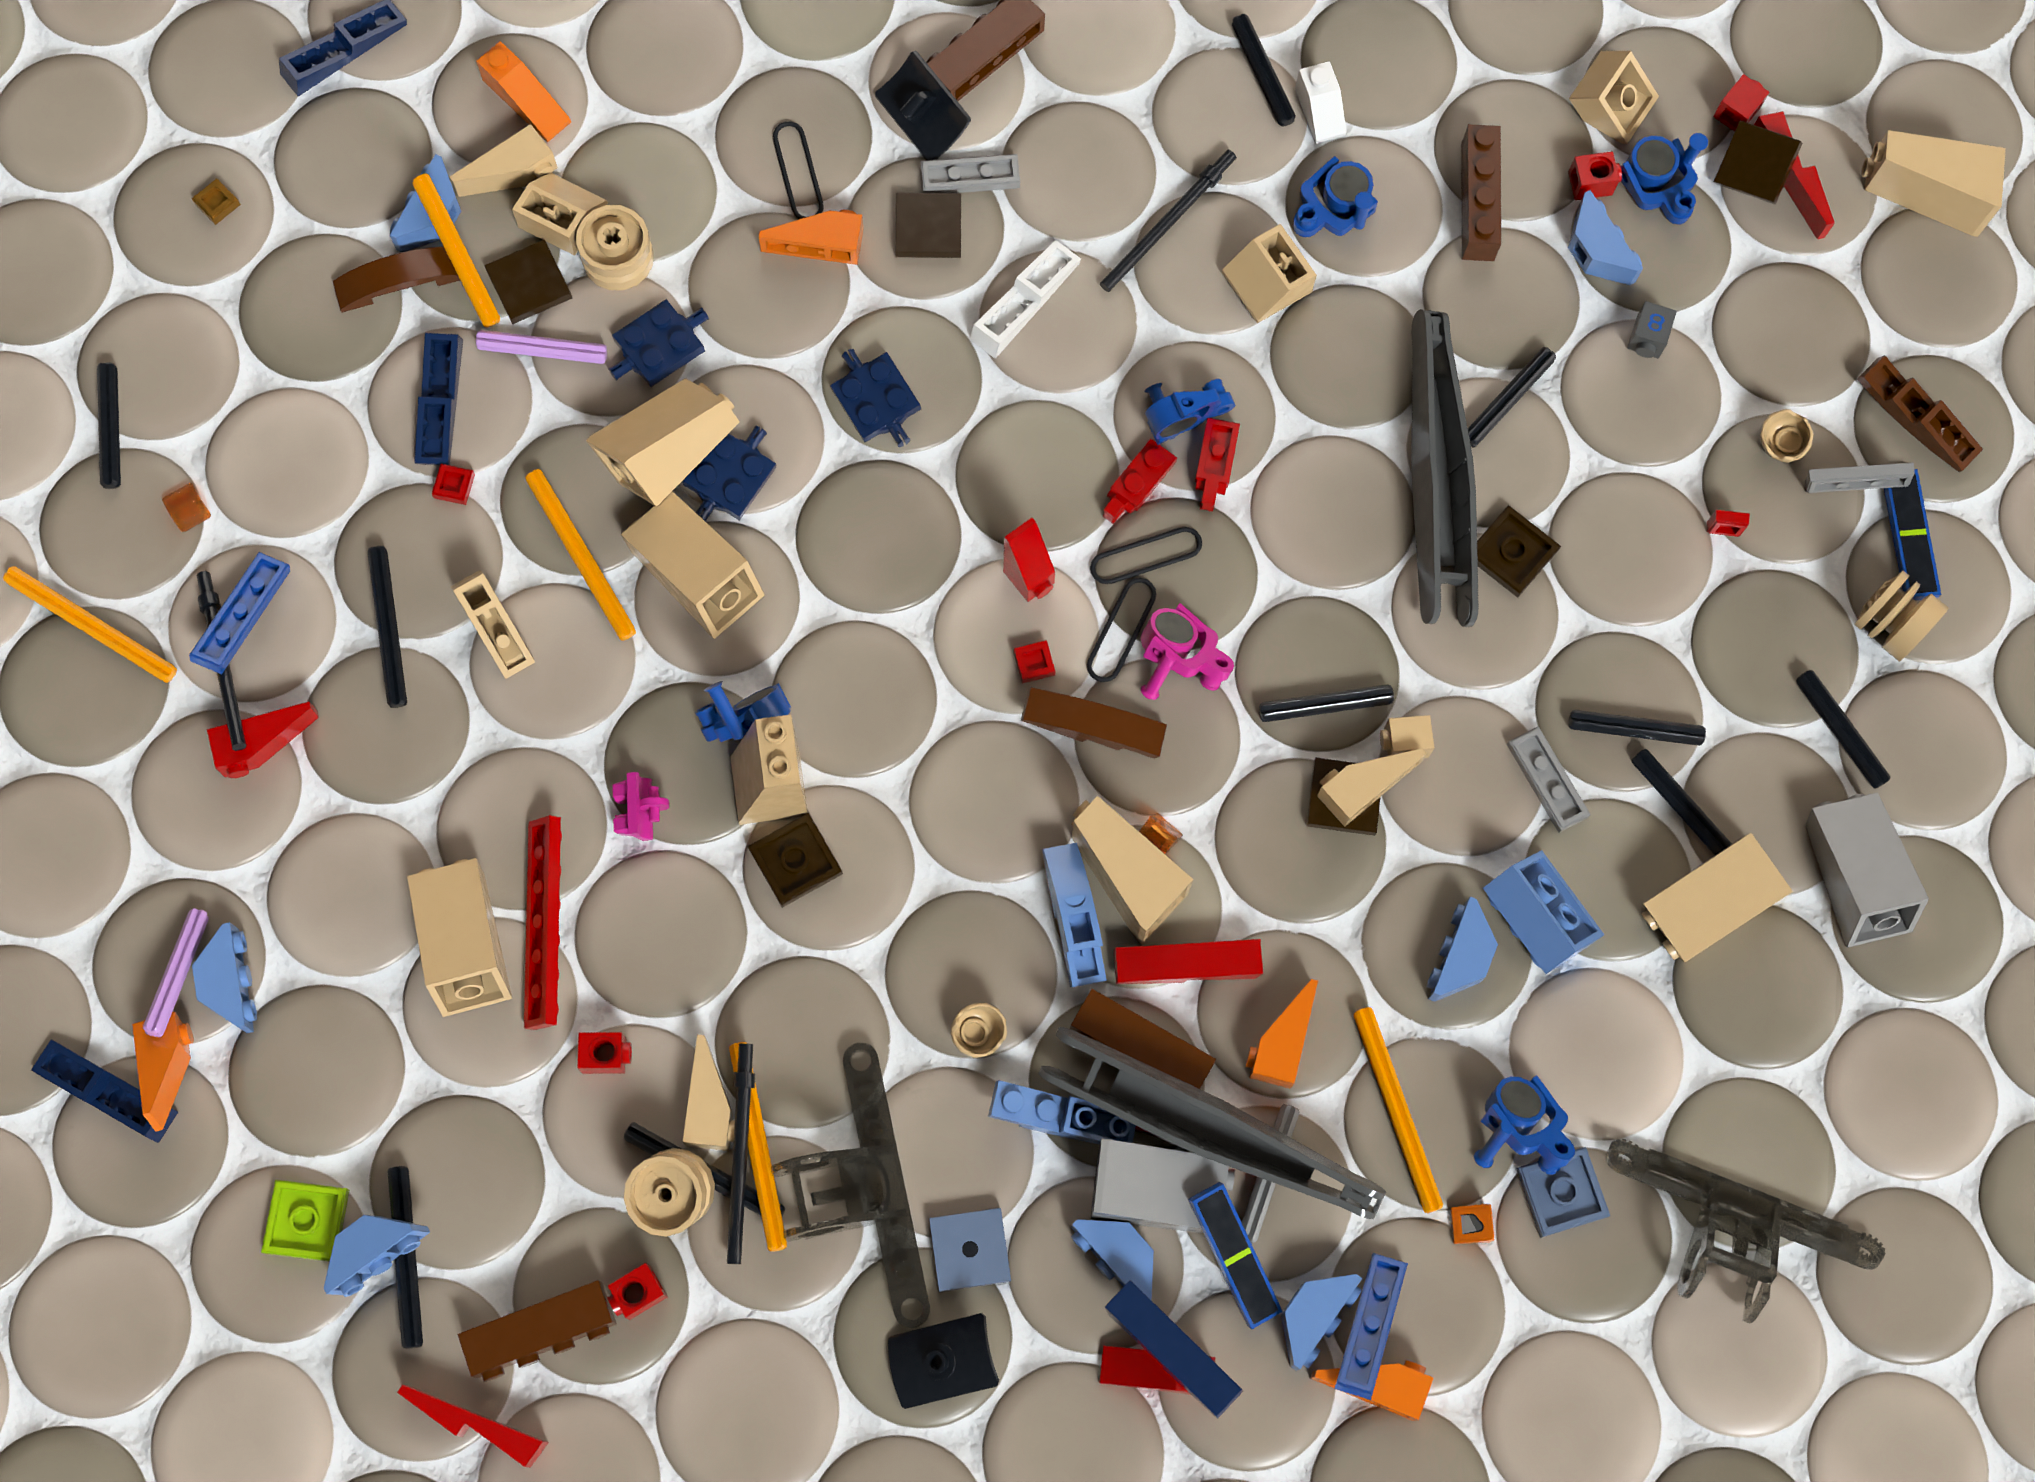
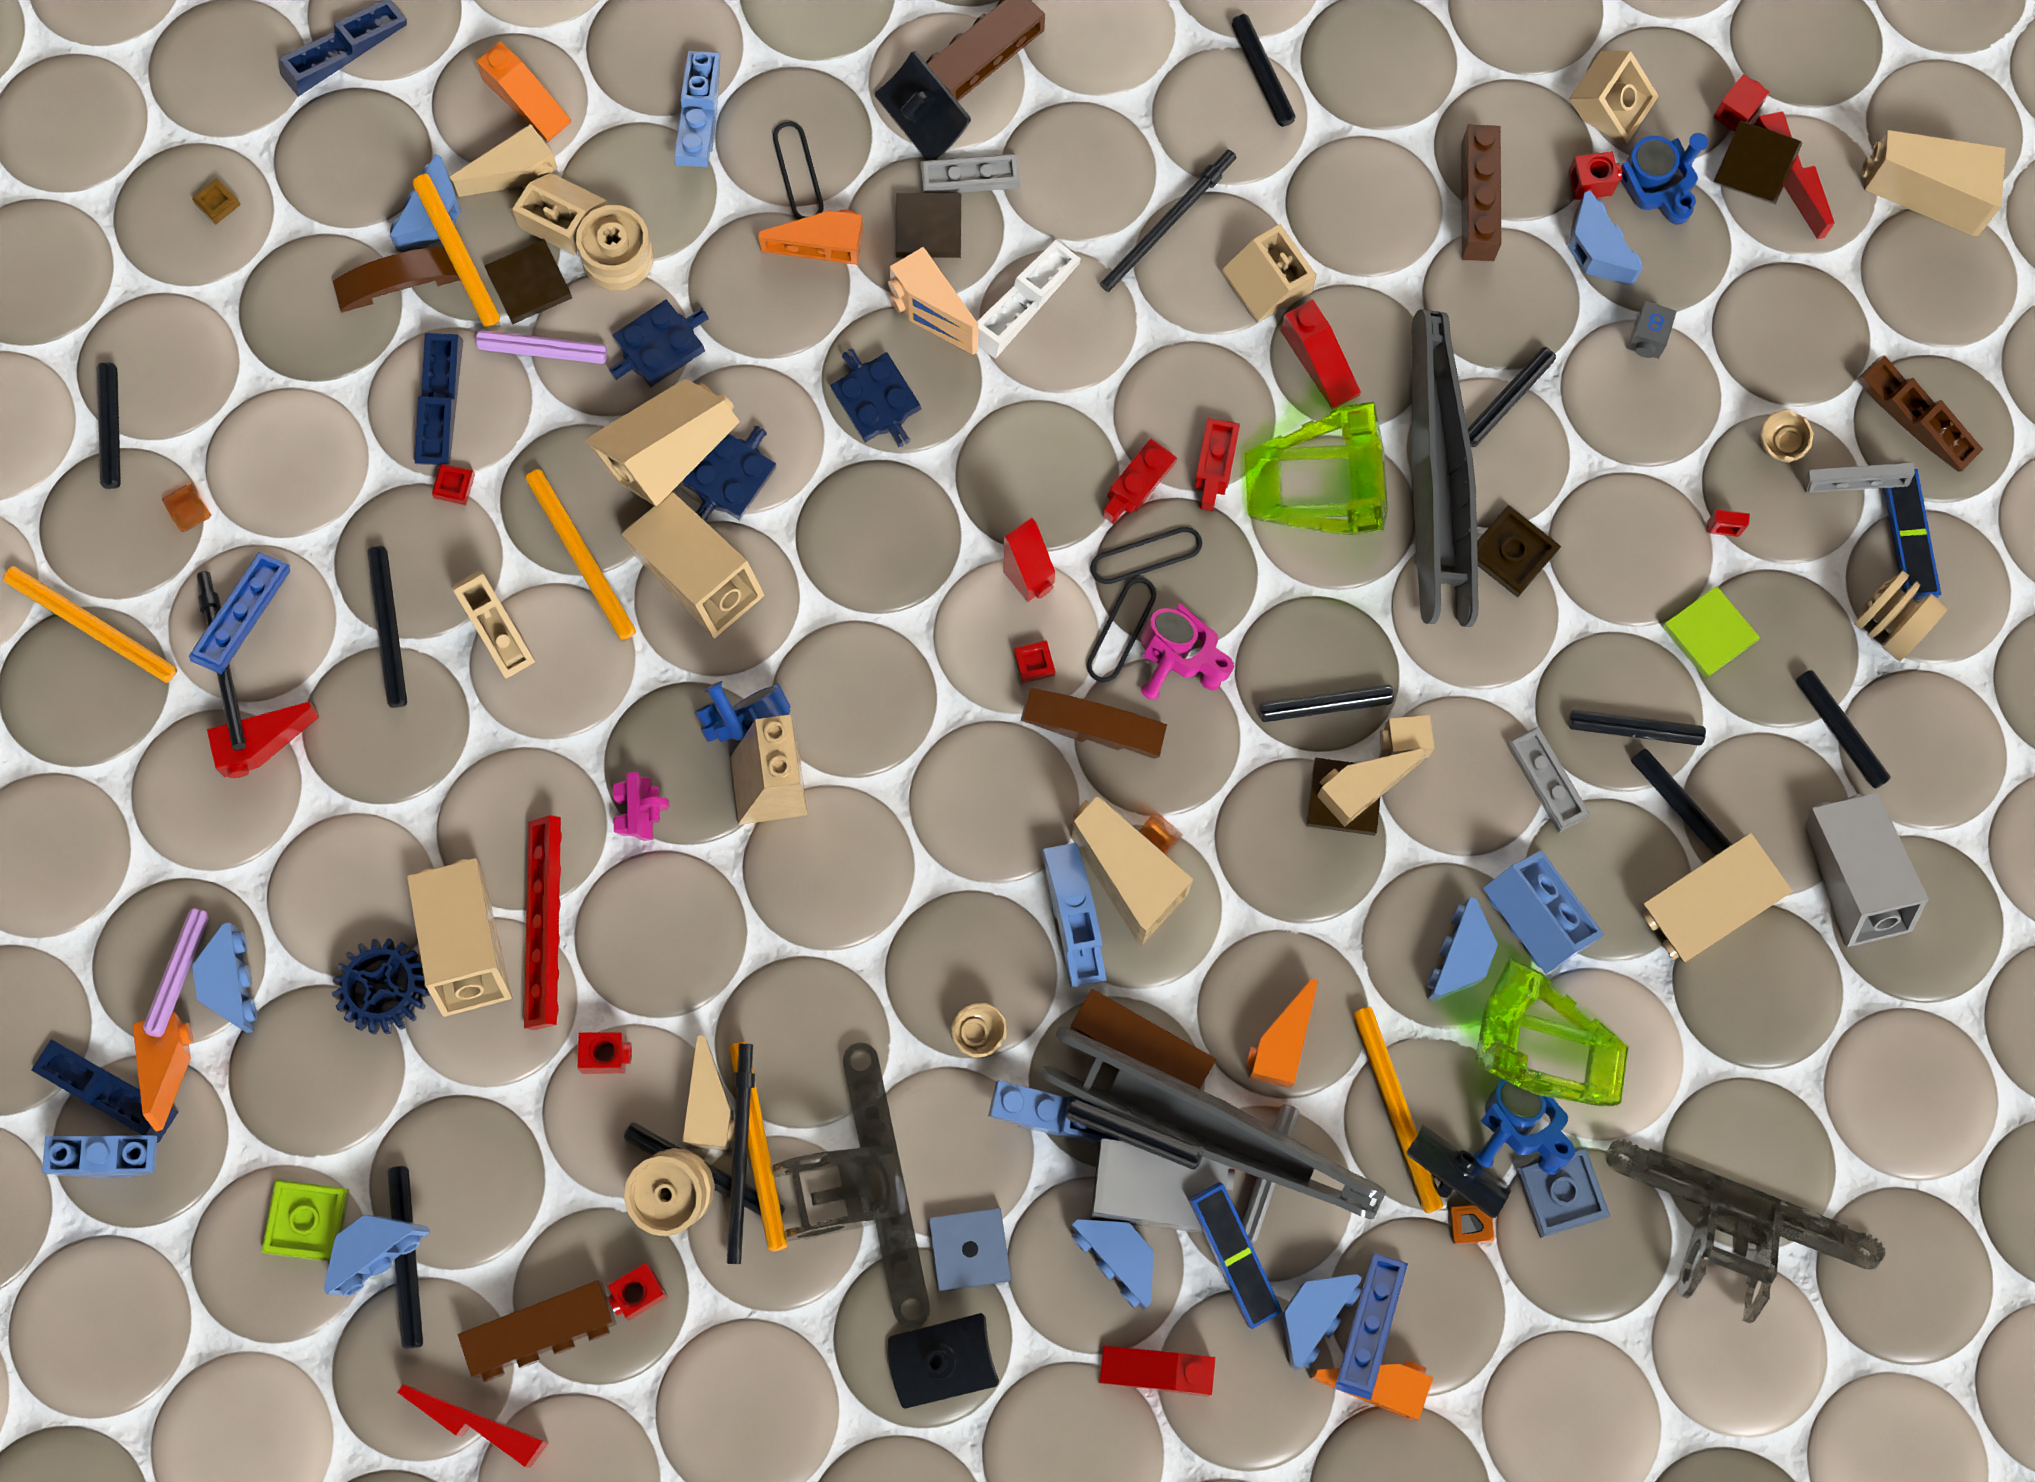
dark brown tile [747,813,843,908] -> none
dark blue slope [1105,1280,1243,1419] -> none
red slope [1113,939,1263,984] -> none
blue piece [1144,379,1236,445] -> none
blue piece [1293,156,1378,237] -> none
white slope [1295,61,1347,144] -> none
none -> medium blue slope [42,1135,157,1178]
none -> dark blue gear [332,938,430,1035]
none -> medium blue slope [674,51,720,167]
none -> light nougat slope [888,247,978,355]
none -> black axle [1066,1100,1203,1170]
none -> clear neon green windscreen [1244,402,1388,535]
none -> red slope [1280,299,1361,410]
none -> black shield [1406,1124,1511,1218]
none -> clear neon green windscreen [1475,958,1629,1106]
none -> lime tile [1663,586,1760,679]

